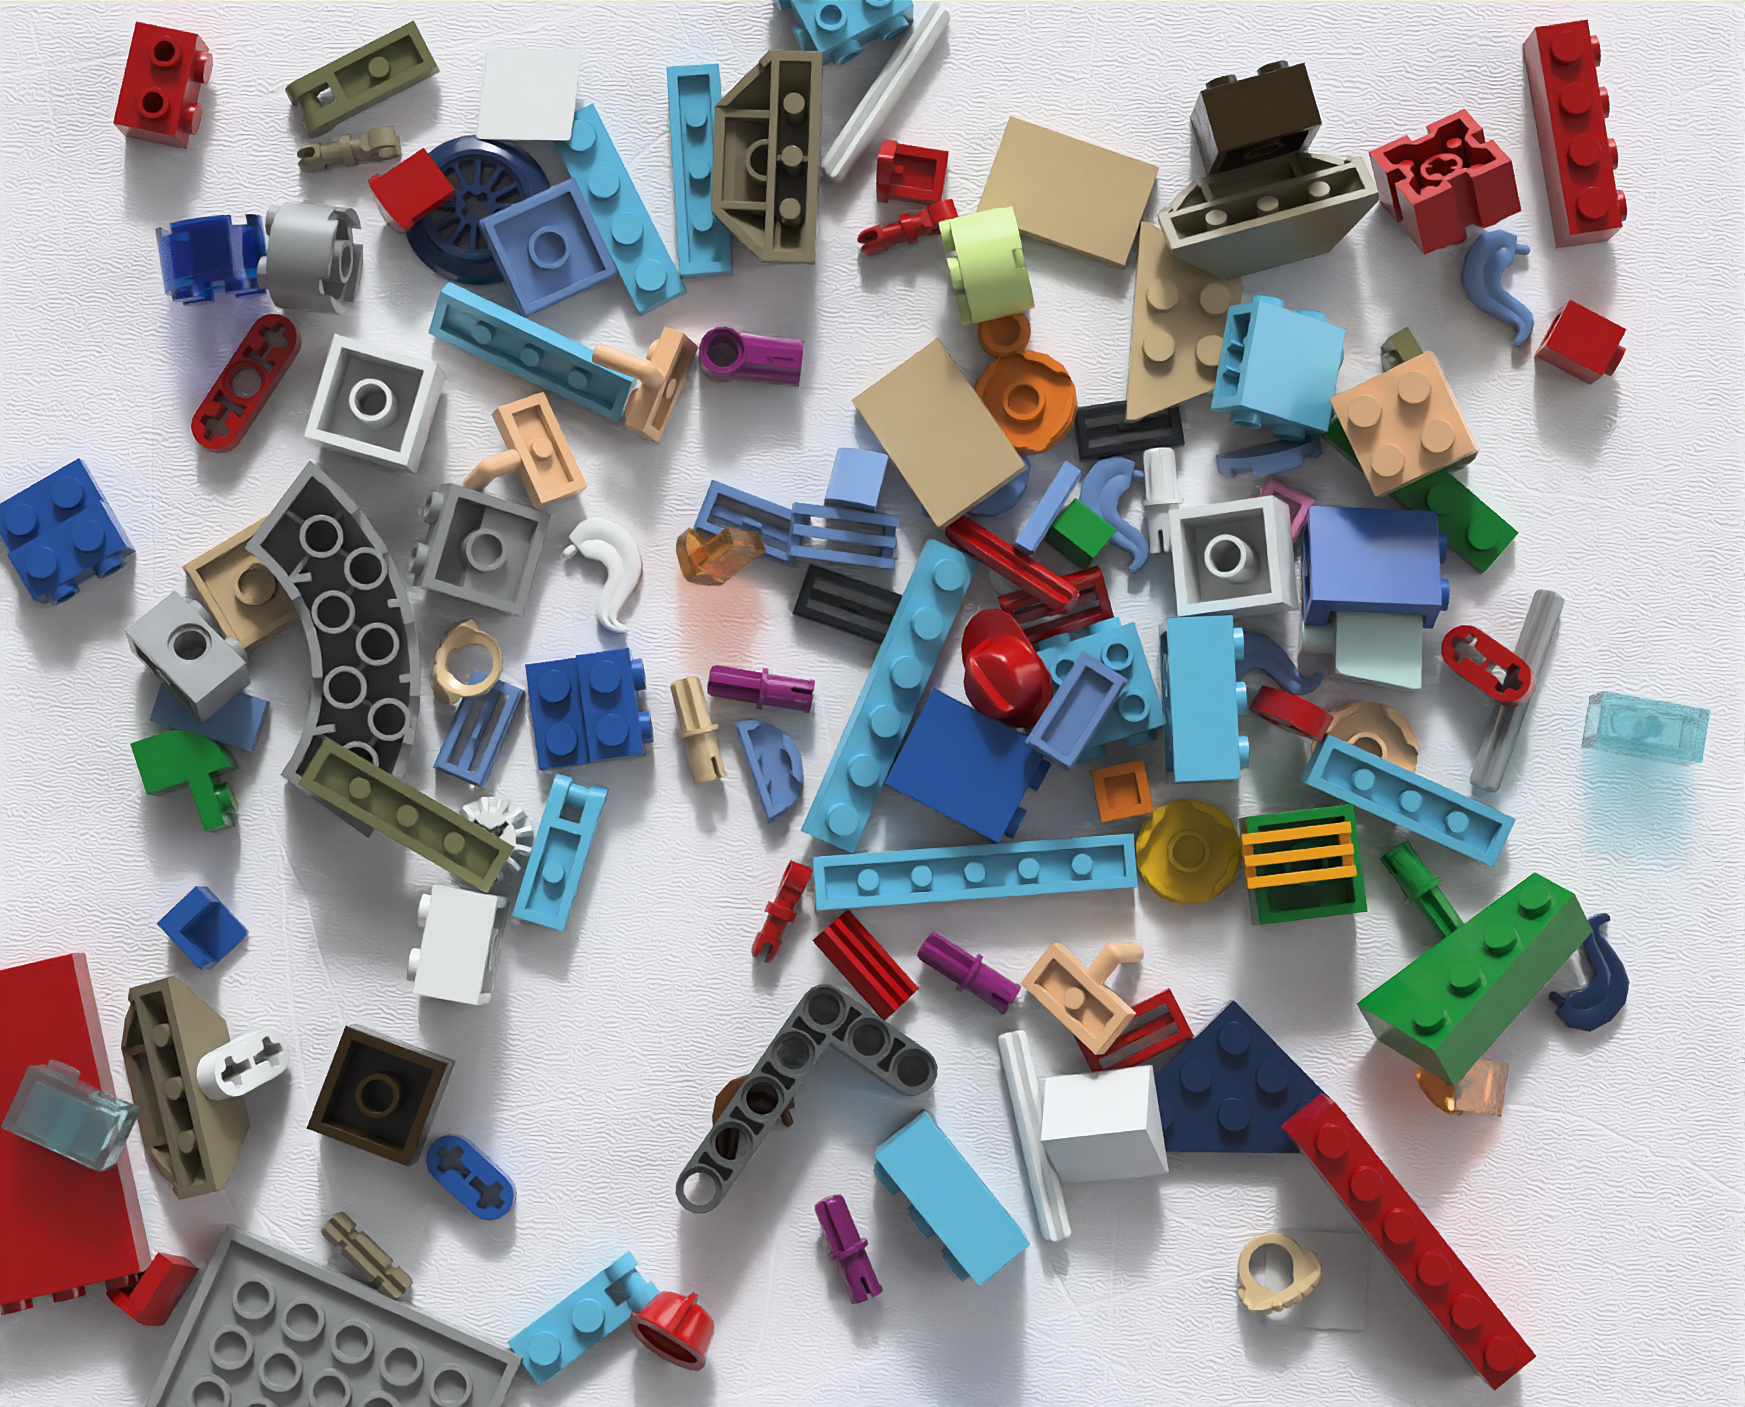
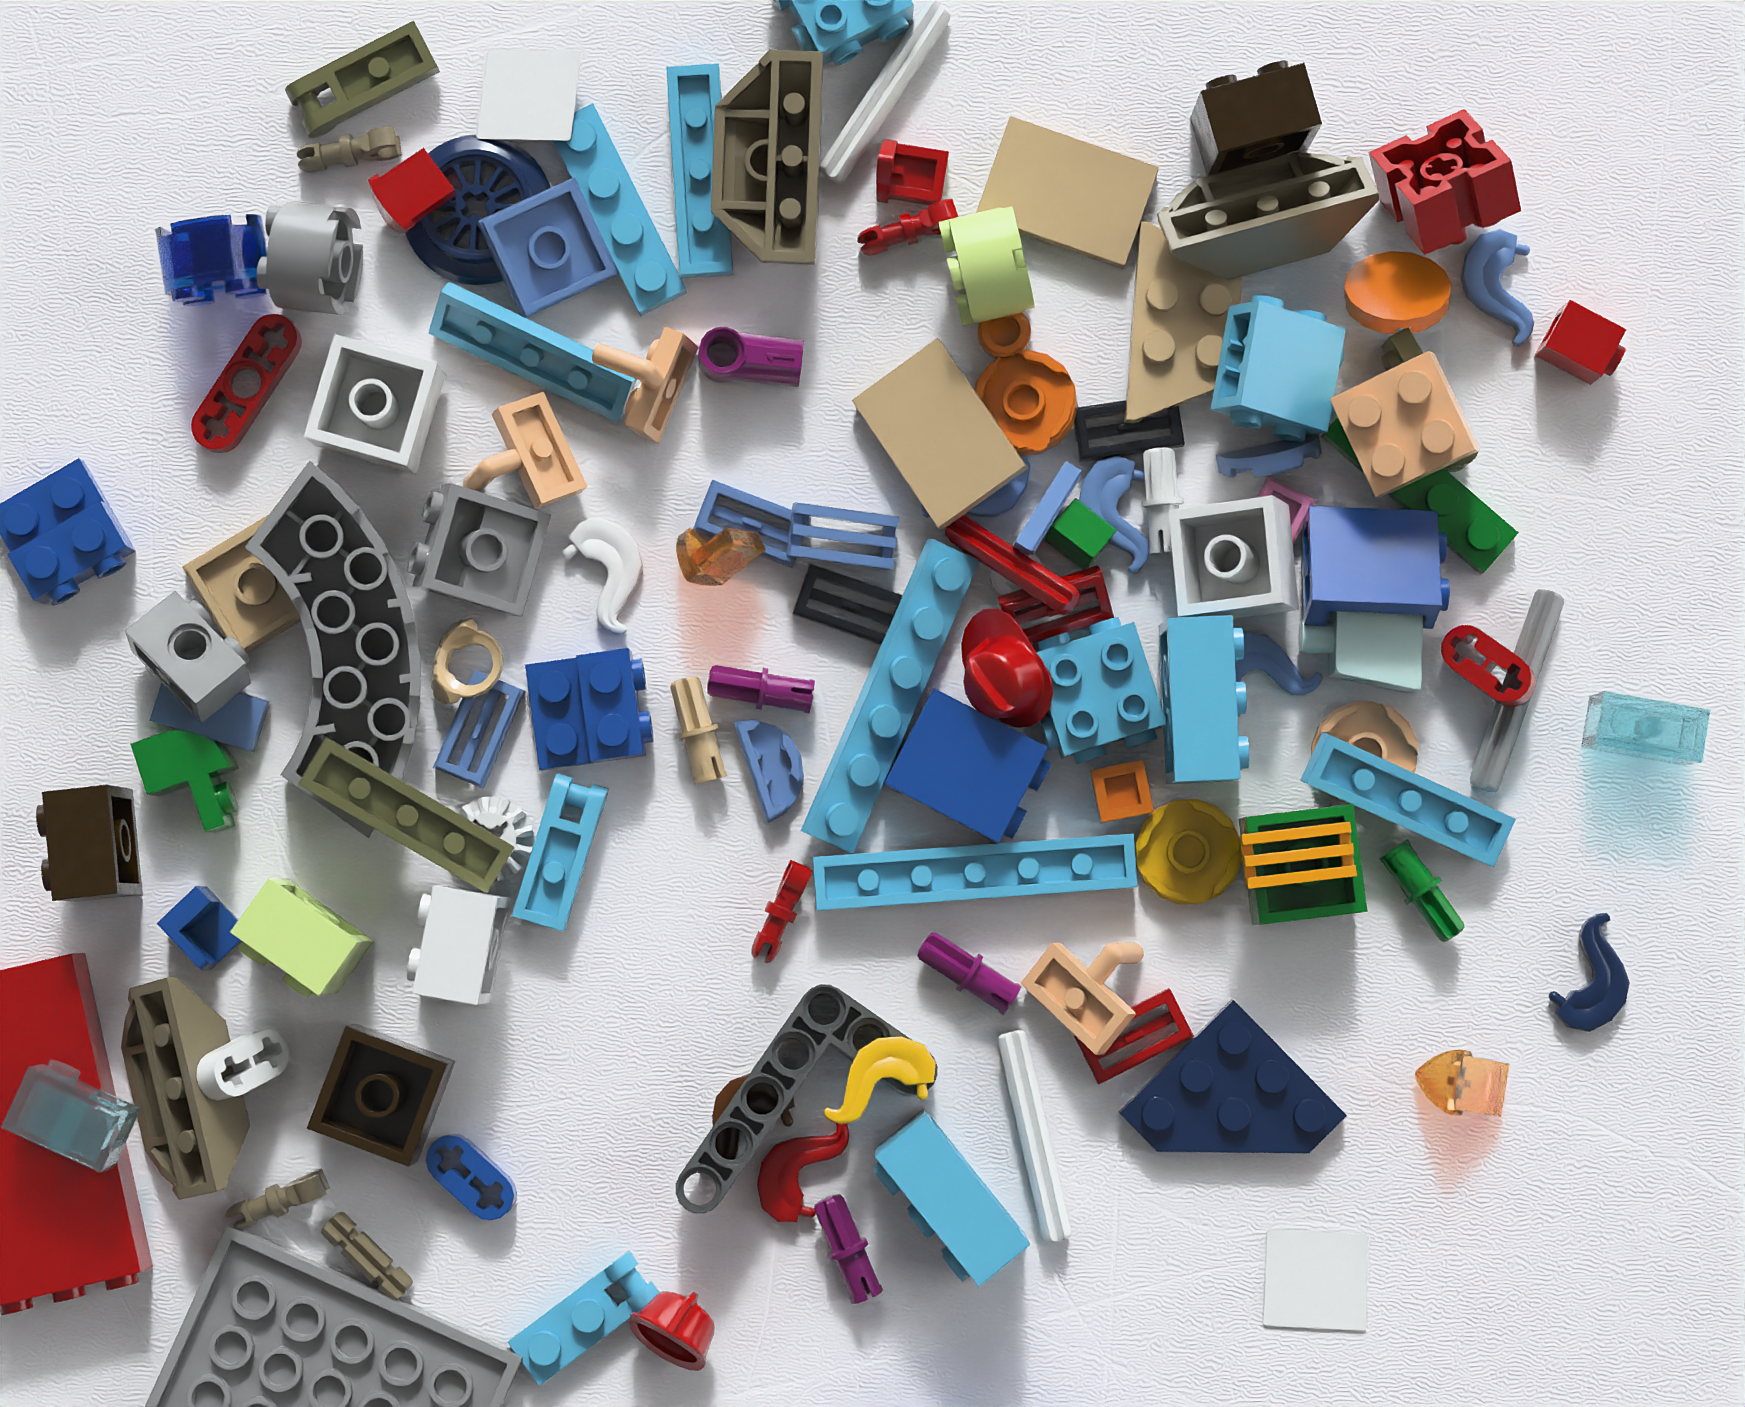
red tile [106,1252,200,1326] -> none
red brick [113,21,213,149] -> none
red tile [812,909,919,1021] -> none
light blue brick [824,448,889,513] -> none
medium blue tile [1024,651,1128,772] -> none
white slope [1041,1065,1169,1184] -> none
tan piece [1237,1233,1323,1315] -> none
red beam [1249,685,1334,742] -> none
red brick [1280,1093,1537,1391] -> none
green wedge [1356,872,1593,1087] -> none
red brick [1522,19,1627,249] -> none
none -> dark brown brick [36,785,143,902]
none -> dark tan piece [225,1168,330,1230]
none -> yellowish green brick [230,878,374,998]
none -> red piece [757,1123,850,1222]
none -> yellow piece [824,1037,936,1124]
none -> orange tile [1344,251,1451,334]

